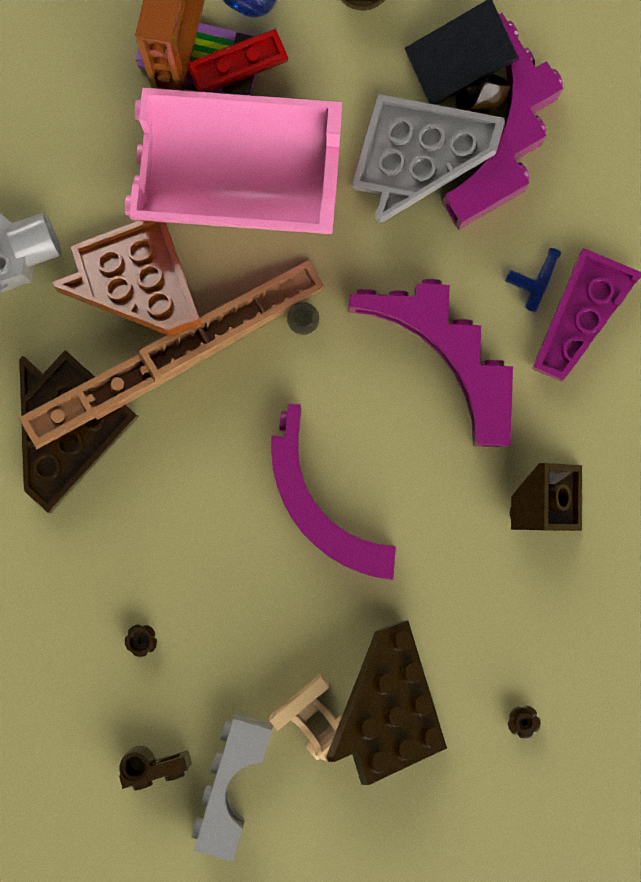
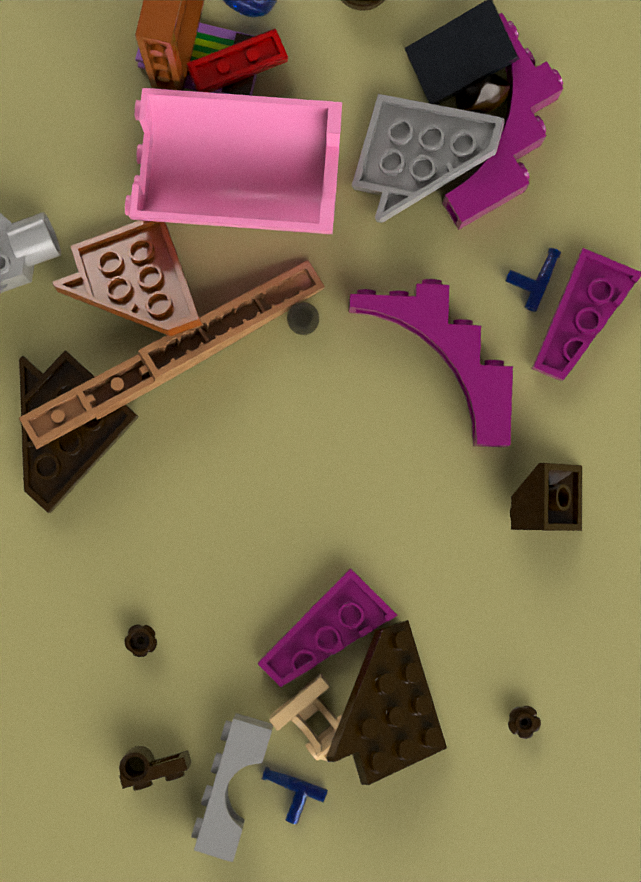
magenta arch [271,404,396,580] -> none
none -> magenta wing [257,568,398,687]
none -> clear blue piece [261,767,328,825]

